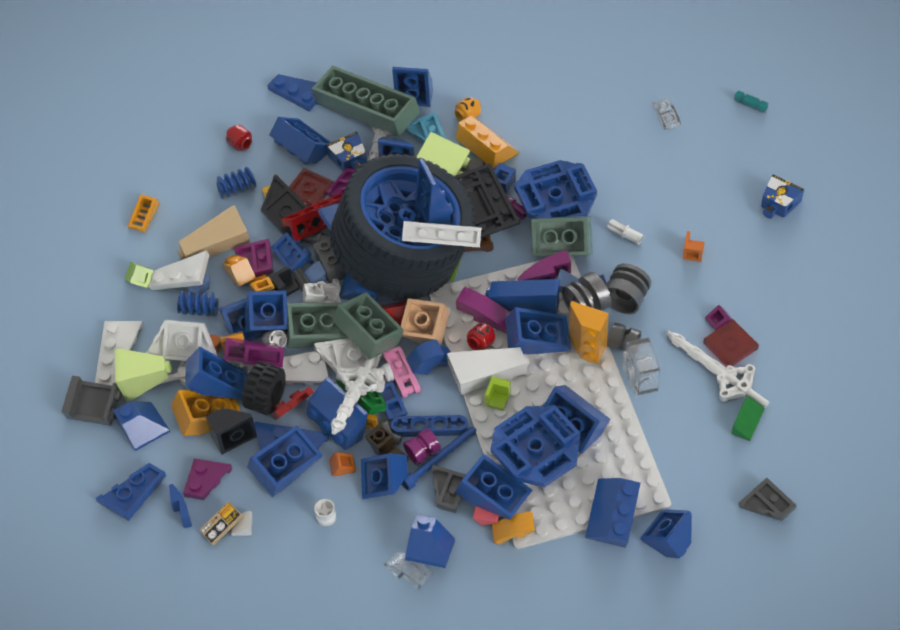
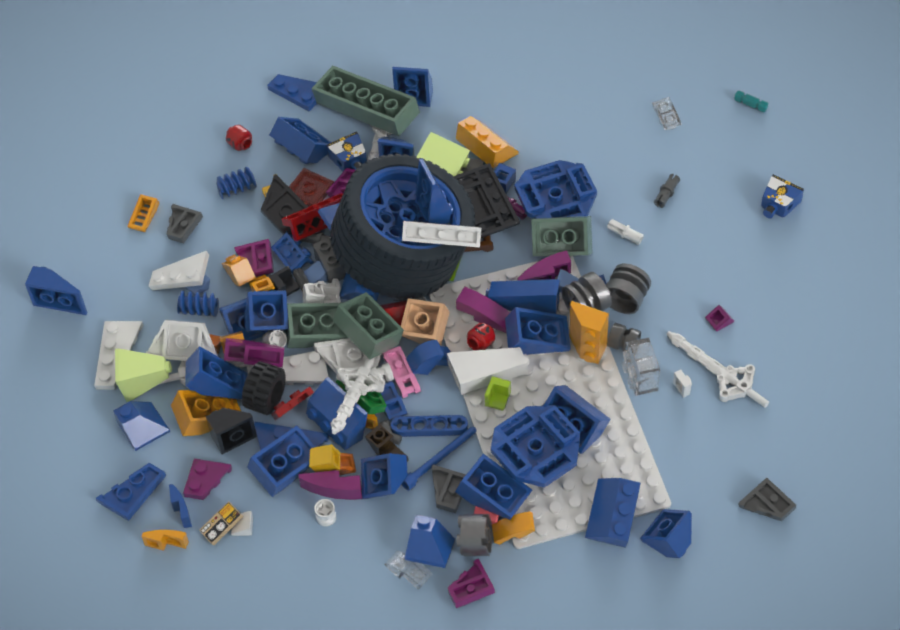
dark grey panel [61,375,122,426] -> none
lime panel [125,261,154,288] -> none
tan slope [178,205,250,260] -> none
magenta wheel [403,428,441,465] -> none
medium azure wing [405,112,446,144] -> none
light orange head [454,97,481,122] -> none
orange panel [683,231,704,262] -> none
clear red tile [703,319,759,367] -> none
green slope [731,396,765,441] -> none
none -> blue slope [25,266,88,315]
none -> light orange slope [141,530,189,551]
none -> dark grey wing [167,204,203,244]
none -> magenta slope [298,470,362,500]
none -> yellow panel [309,444,340,472]
none -> magenta wing [448,558,495,608]
none -> flat silver brick [456,514,493,556]
none -> dark grey pin [654,174,680,208]
none -> white plate [673,370,692,398]

